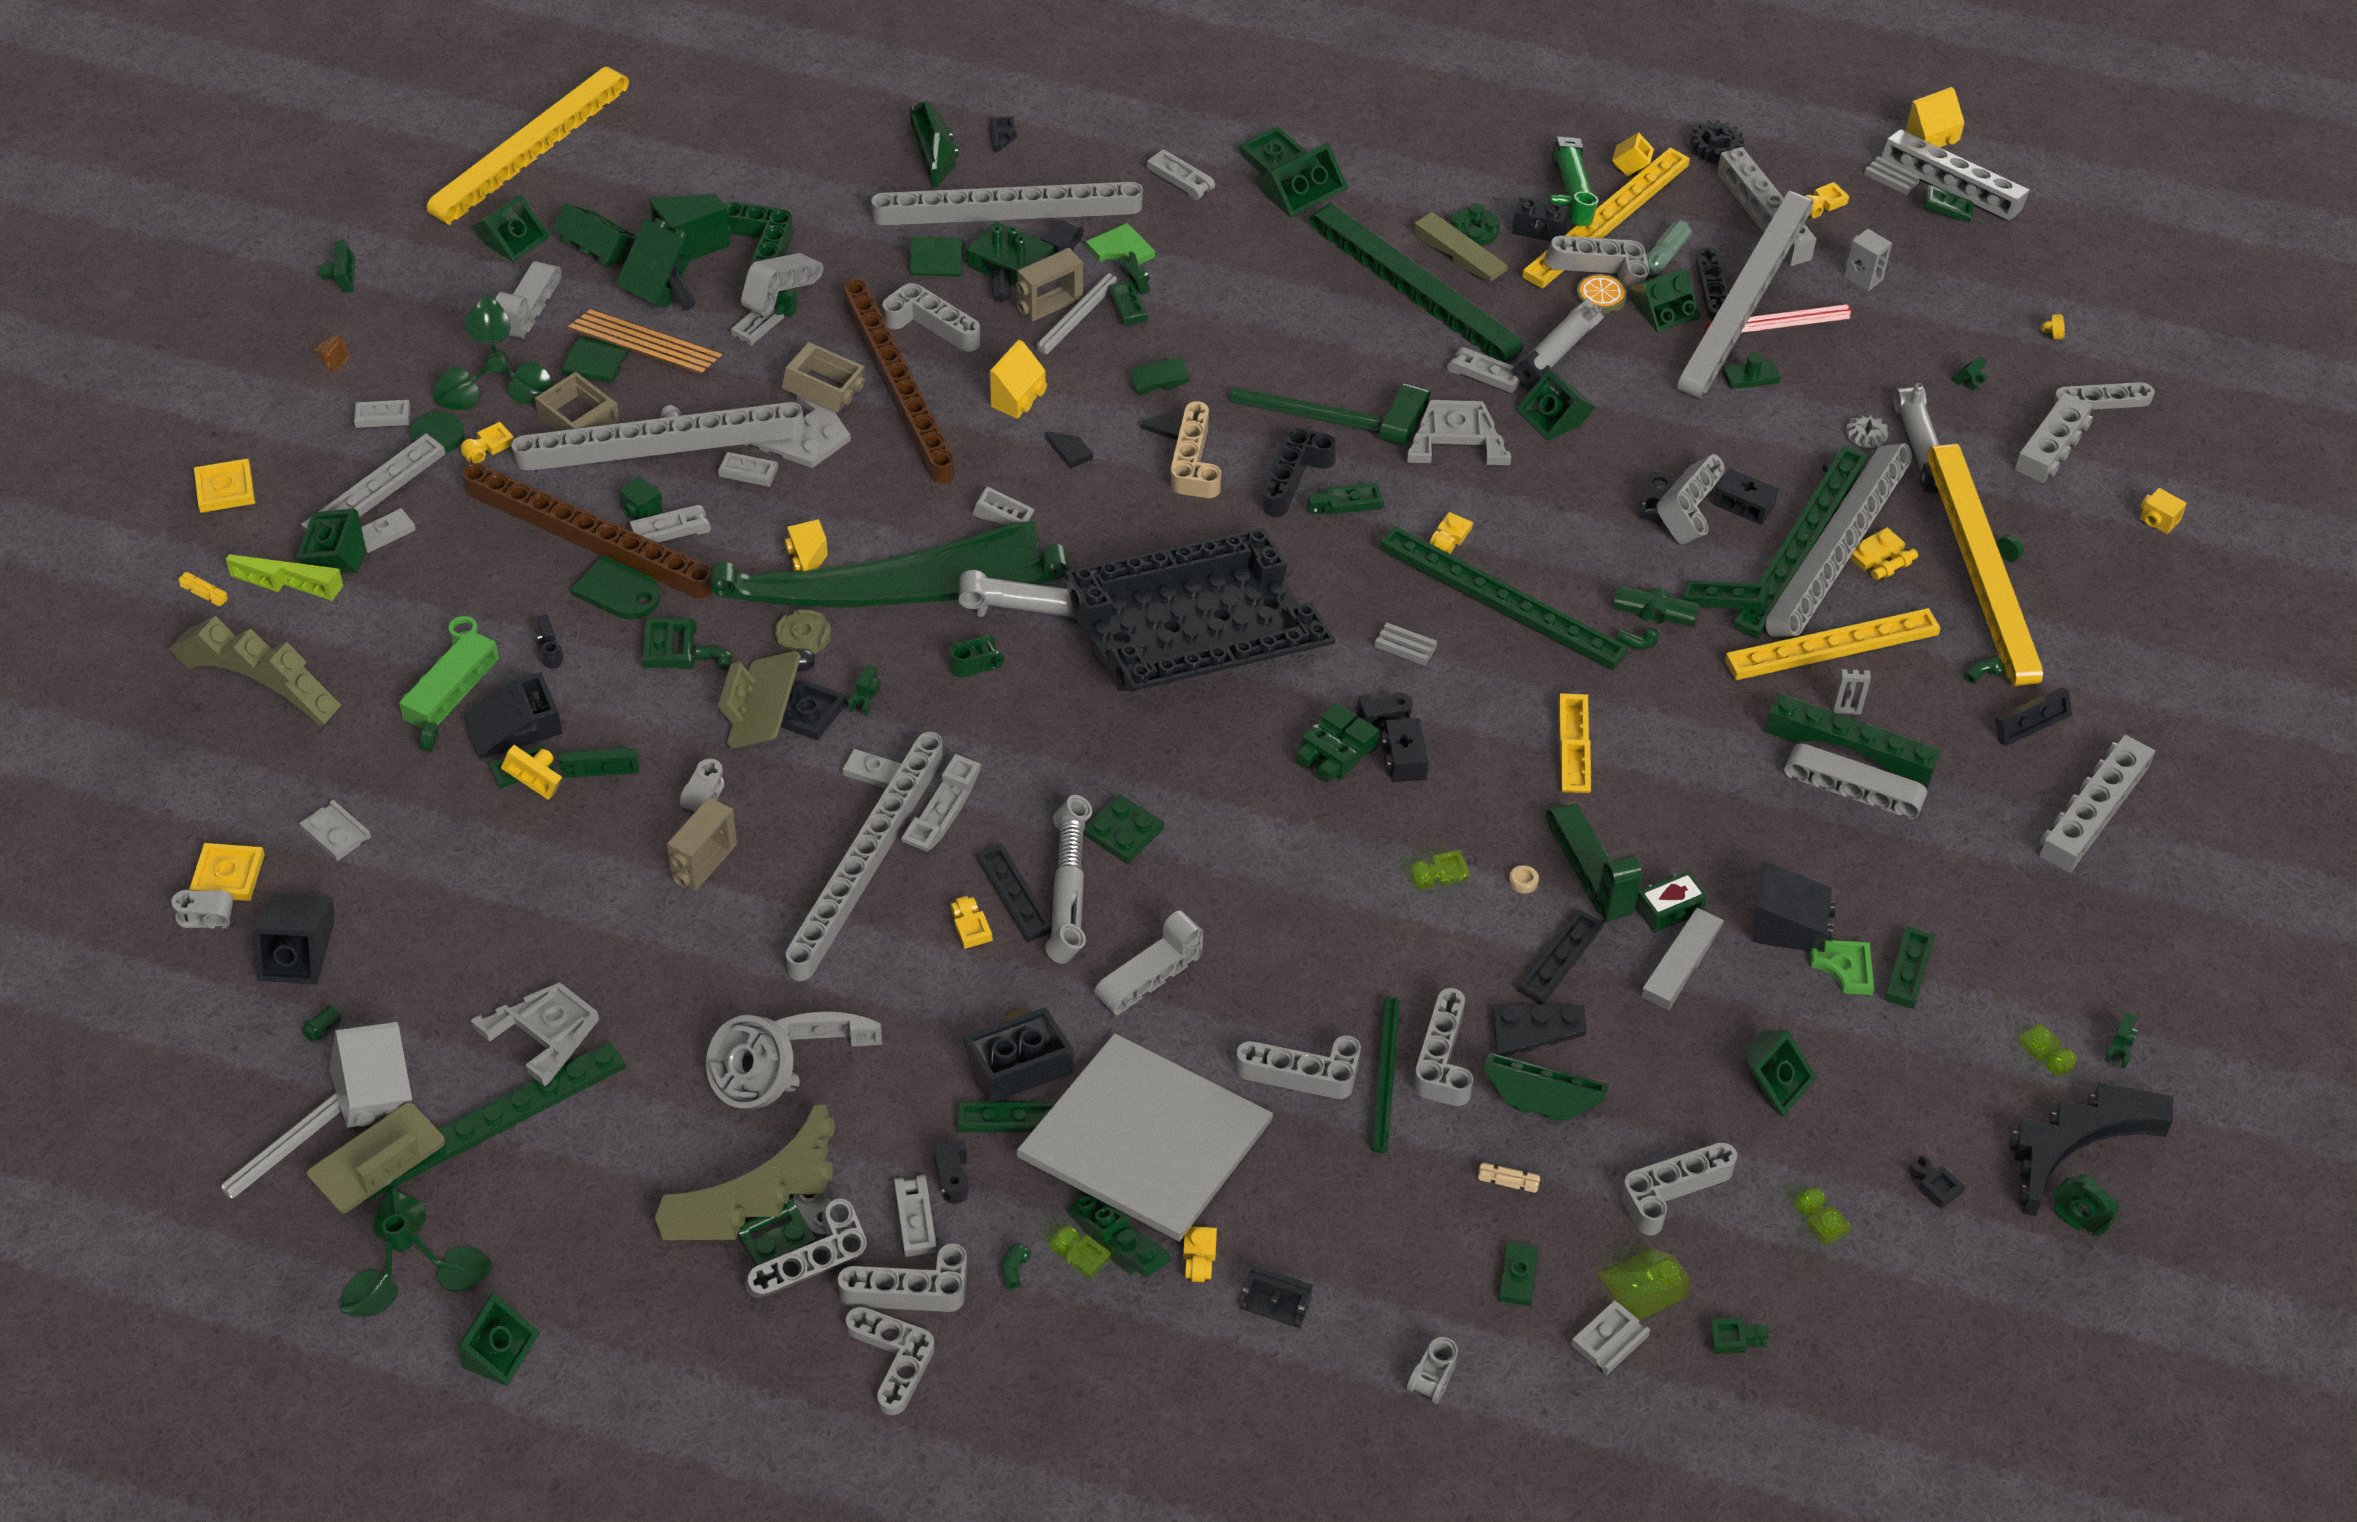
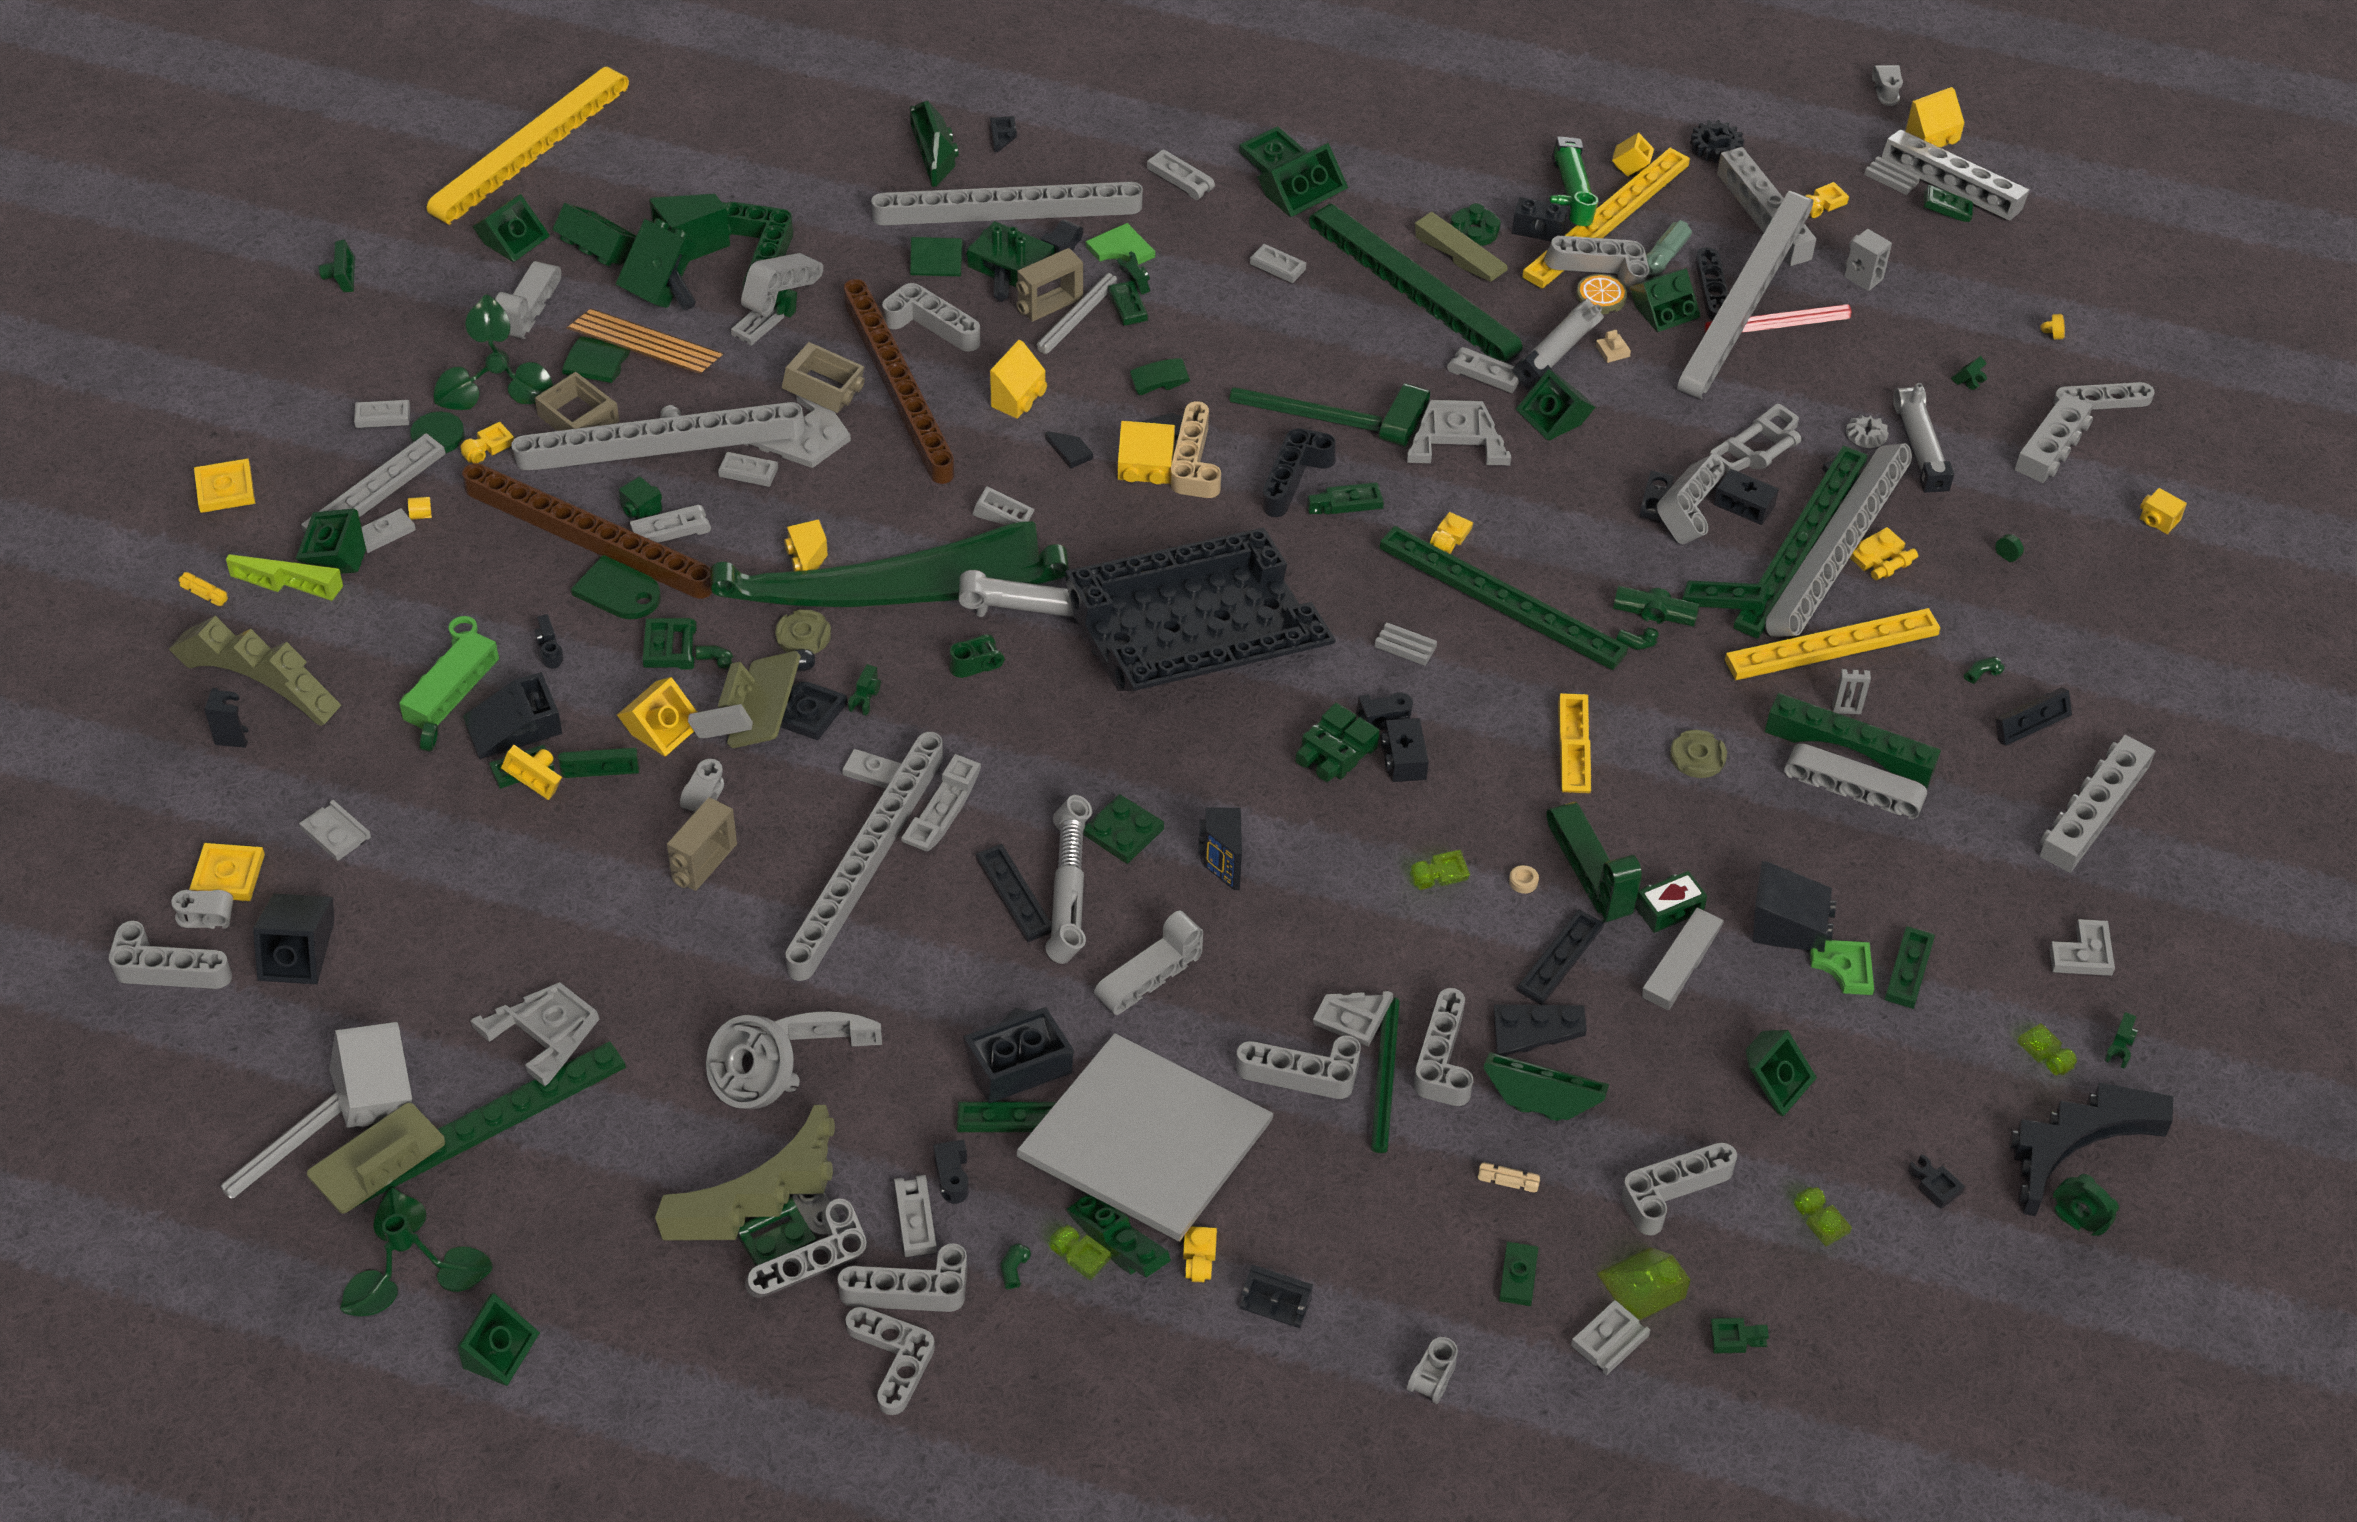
dark green pin [301,1005,342,1042] -> none
clear orange tile [315,335,351,372] -> none
yellow plate [950,896,993,949] -> none
dark green tile [1723,352,1781,390] -> none
yellow beam [1928,443,2043,687] -> none
none -> light grey beam [109,921,232,989]
none -> black hinge [204,688,249,748]
none -> yellow hose [408,497,432,520]
none -> yellow slope [617,677,697,757]
none -> light grey tile [688,704,753,738]
none -> yellow slope [1118,421,1175,484]
none -> black slope [1198,807,1242,890]
none -> light grey plate [1250,244,1306,283]
none -> light grey wing [1313,991,1393,1047]
none -> tan tile [1596,330,1631,363]
none -> olive tile [1670,730,1727,778]
none -> light grey bar [1710,404,1801,473]
none -> light grey piece [1872,65,1903,106]
none -> light grey plate [2049,919,2115,976]

